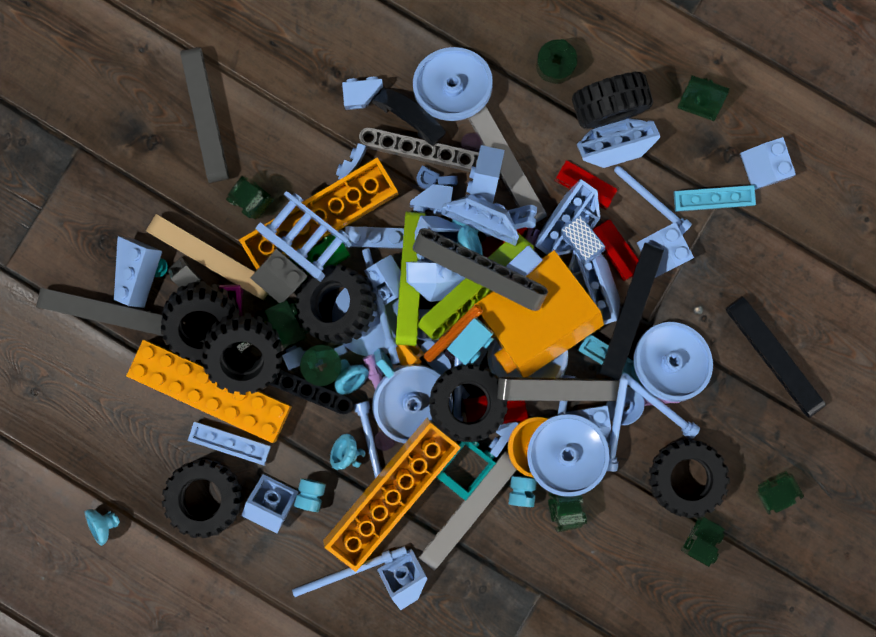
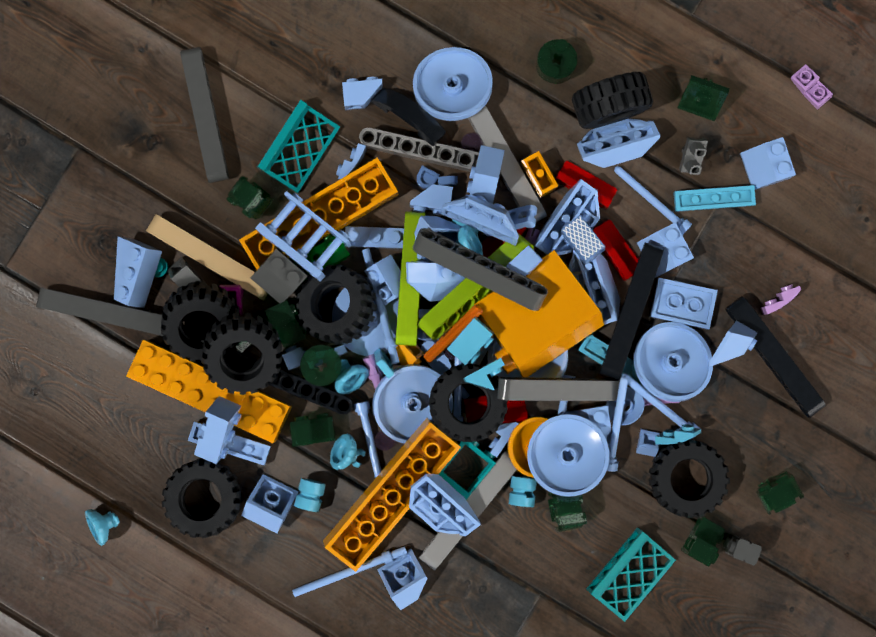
none -> light blue wedge [194,396,242,464]
none -> teal fence [257,100,340,193]
none -> clear green brick [290,413,336,447]
none -> light blue wedge [409,474,481,536]
none -> medium azure slope [463,358,505,390]
none -> light orange brick [520,151,558,198]
none -> teal fence [586,527,676,622]
none -> light blue slope [636,429,660,457]
none -> light blue plate [650,278,718,330]
none -> medium azure slope [655,424,701,445]
none -> dark grey hips [679,137,708,175]
none -> light blue slope [708,320,757,366]
none -> dark grey brick [723,534,762,566]
none -> lavender slope [760,284,801,315]
none -> lavender slope [791,64,833,110]

